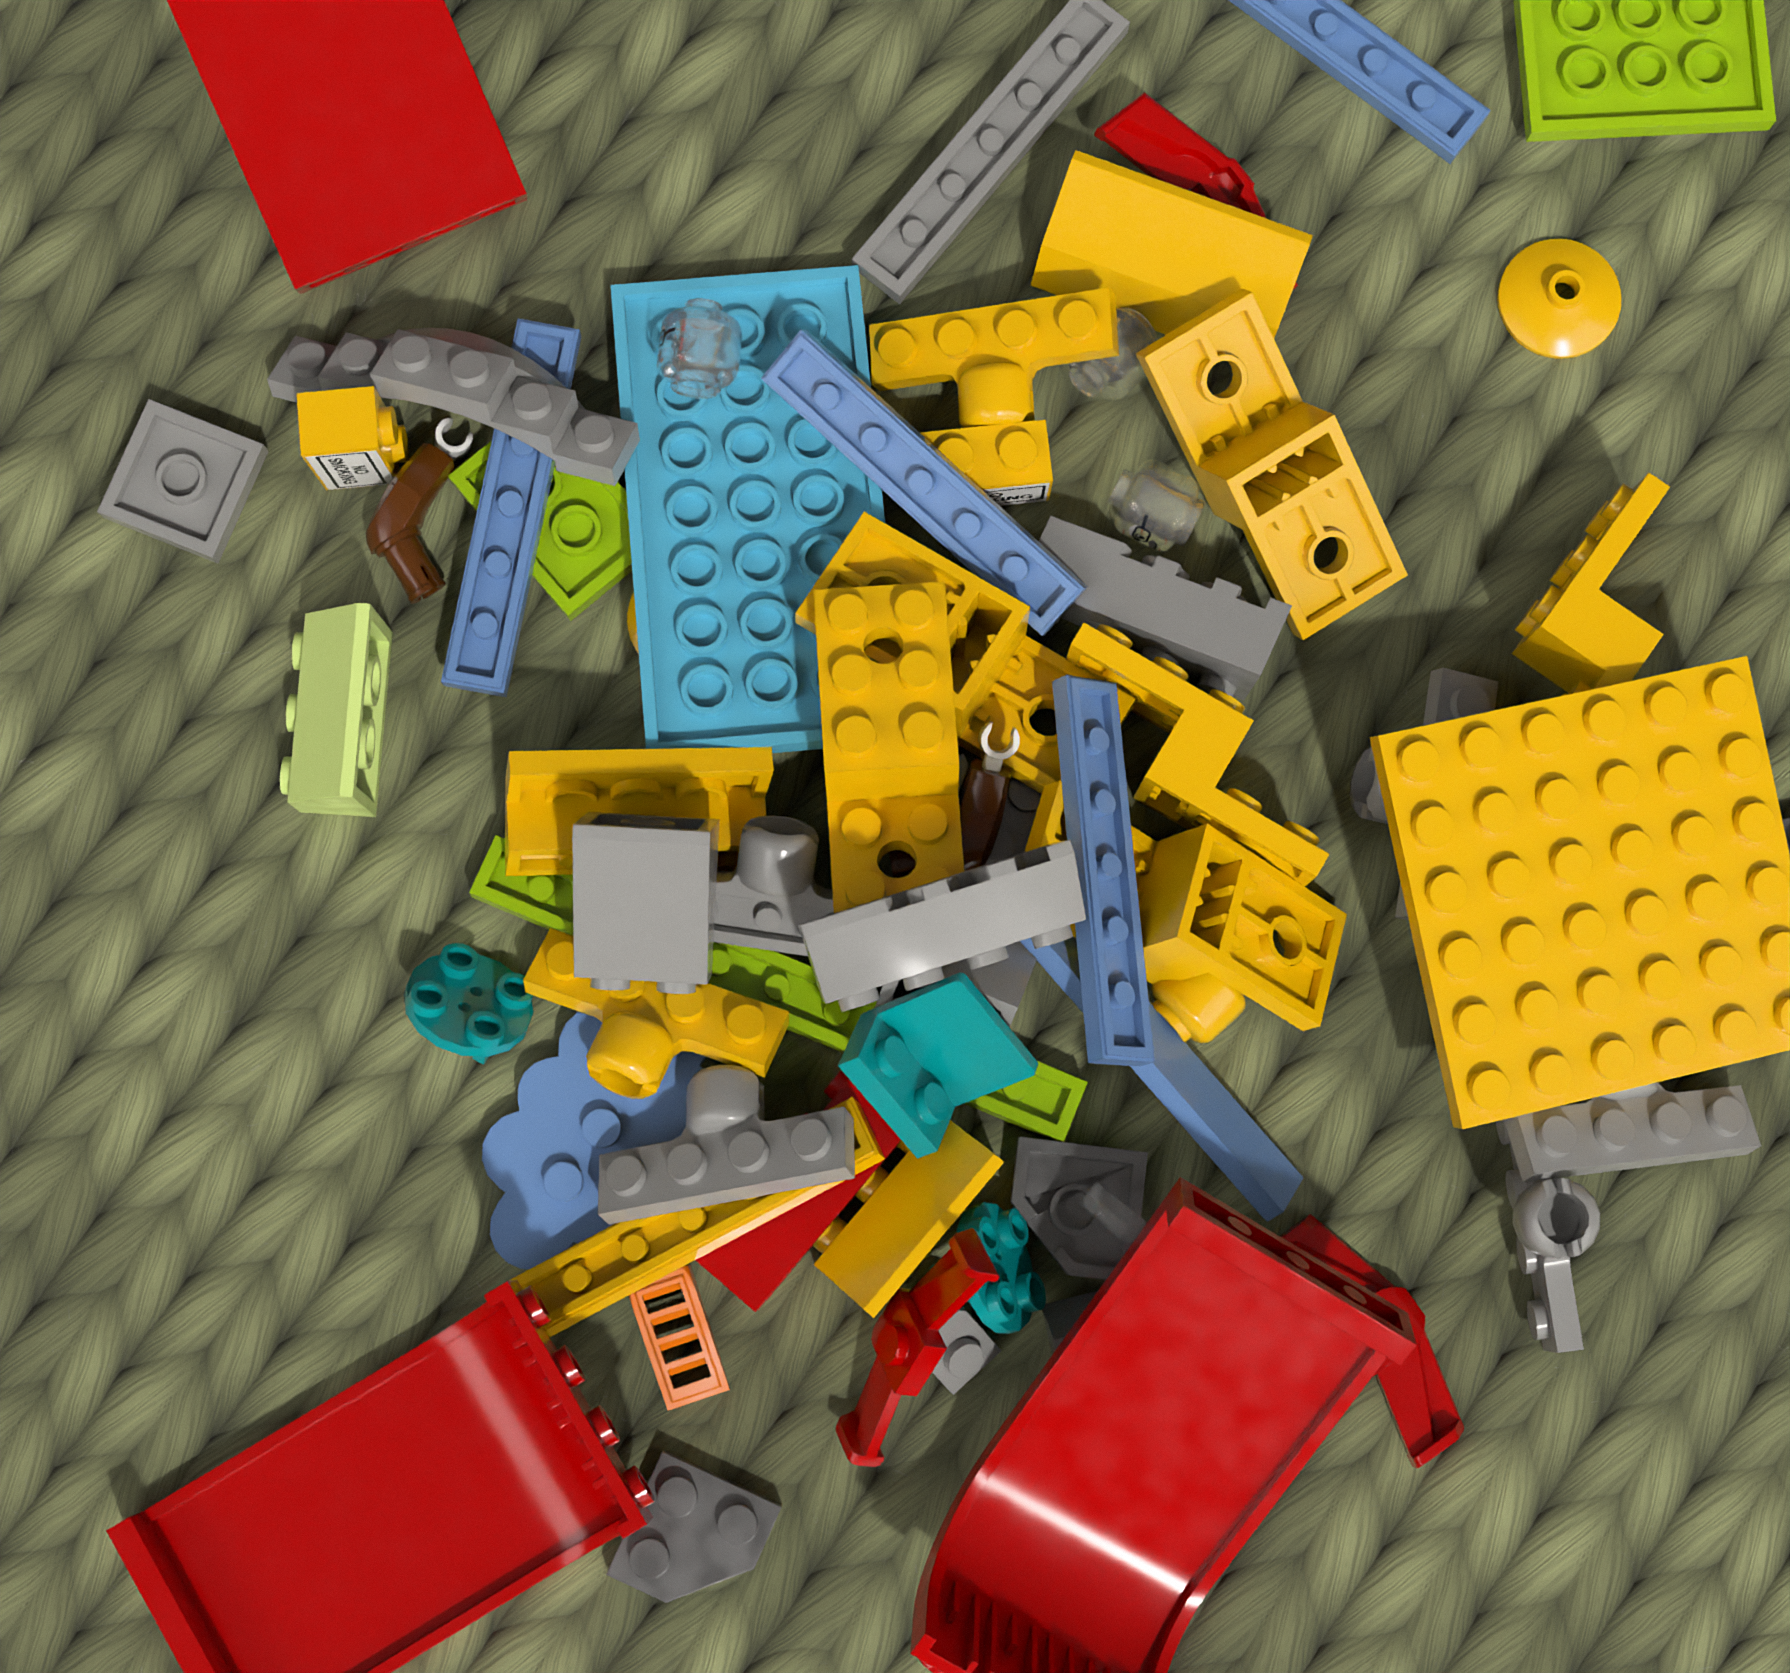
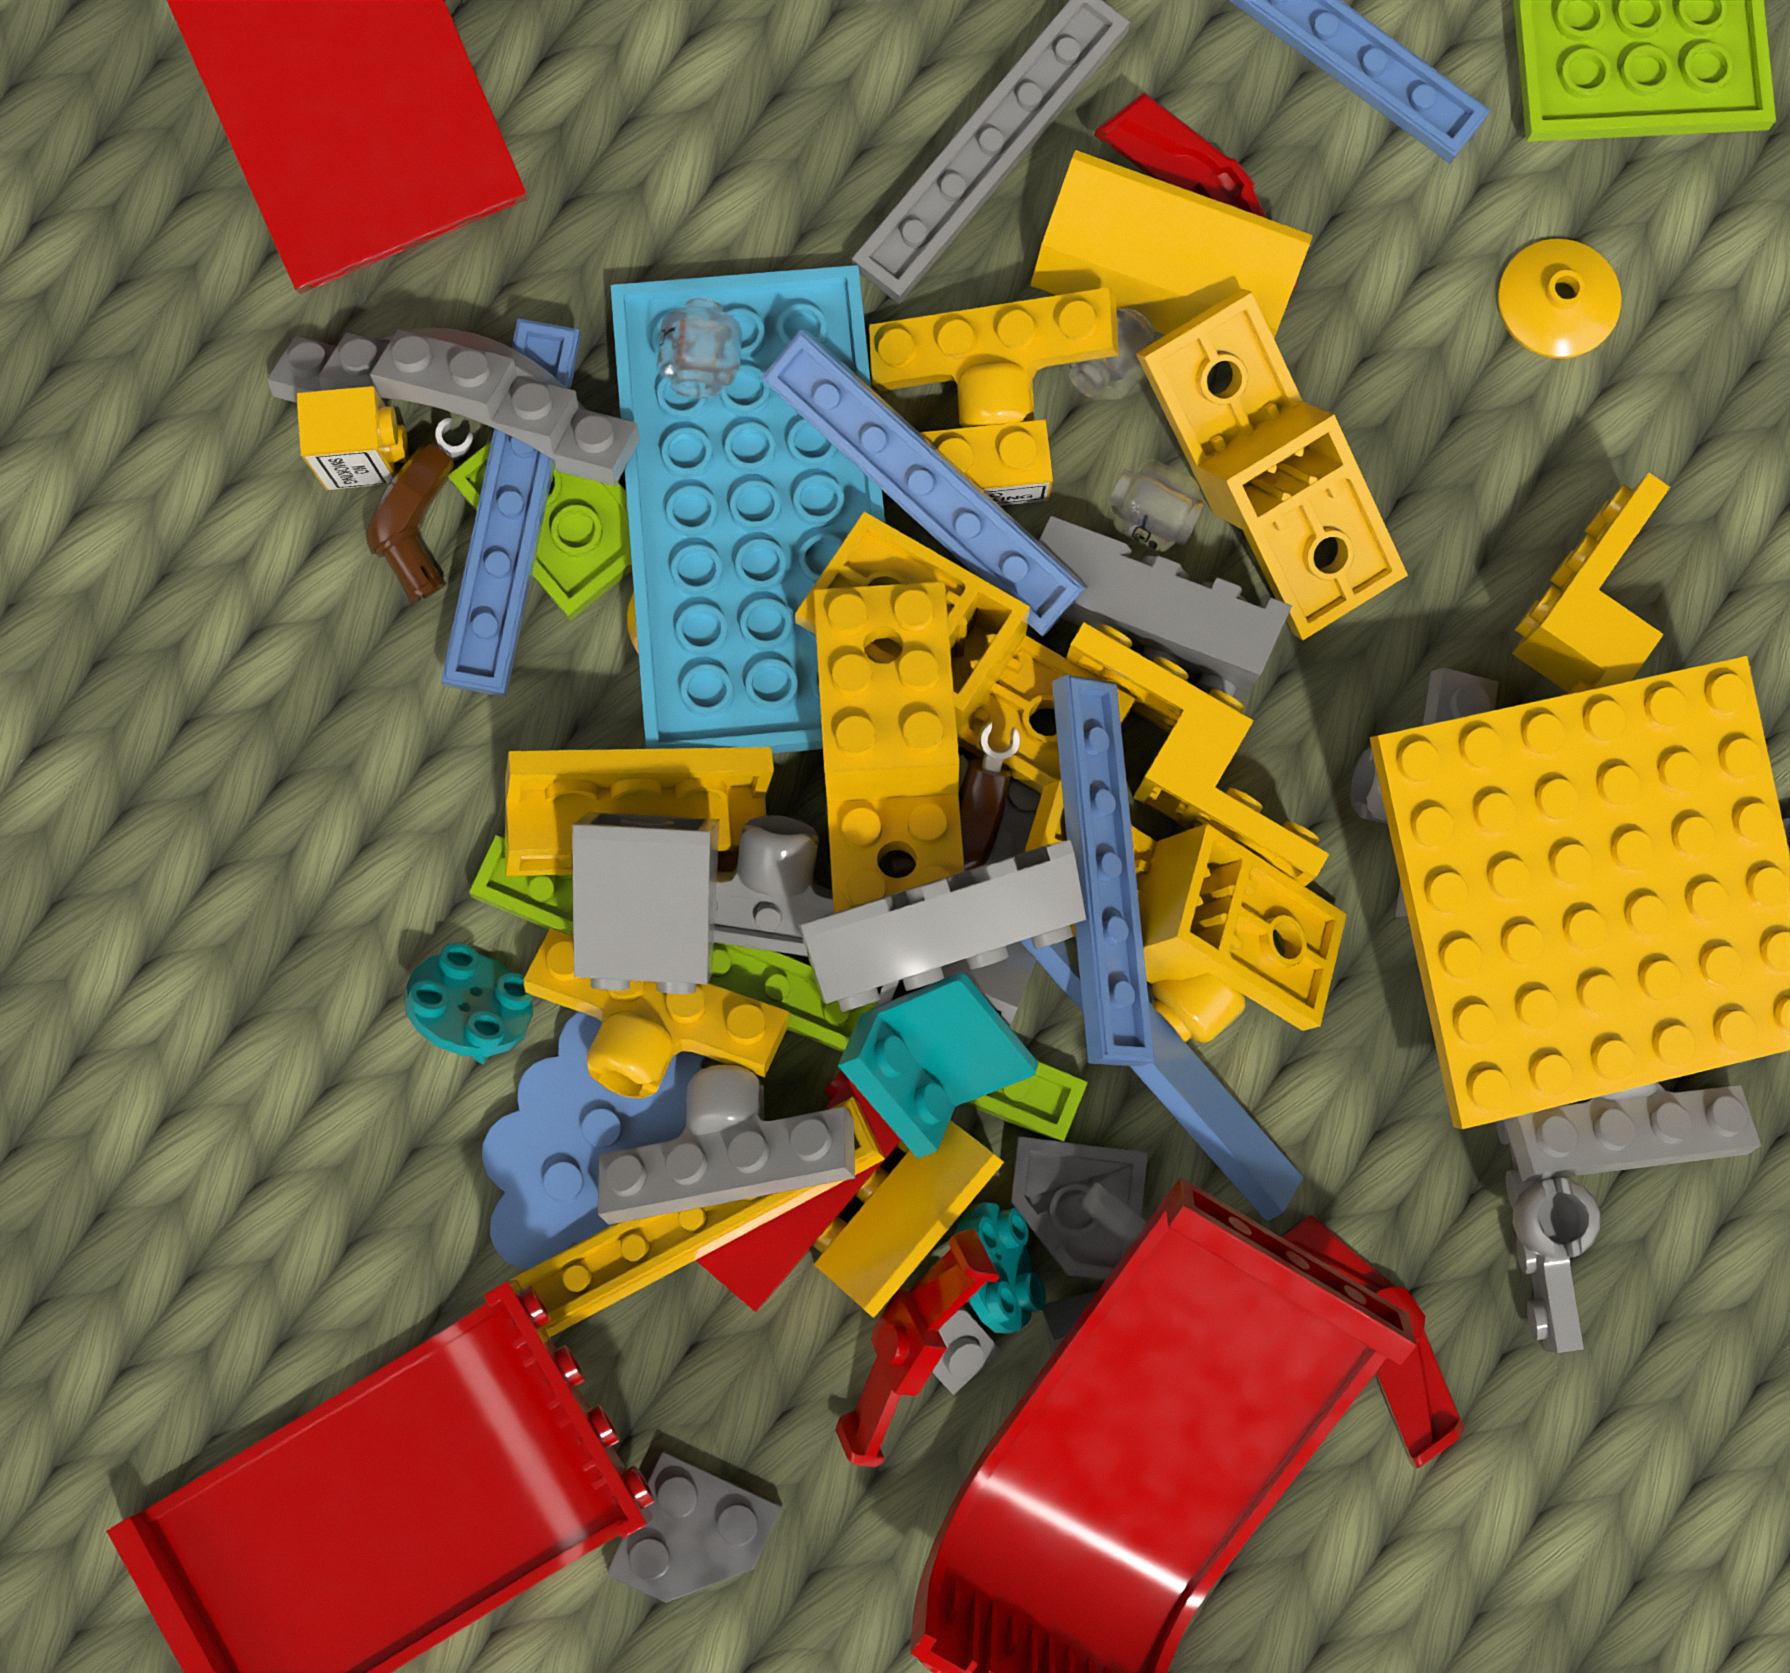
light grey plate [97,399,269,563] -> none
yellowish green slope [280,603,393,817] -> none
orange slope [629,1265,730,1411] -> none

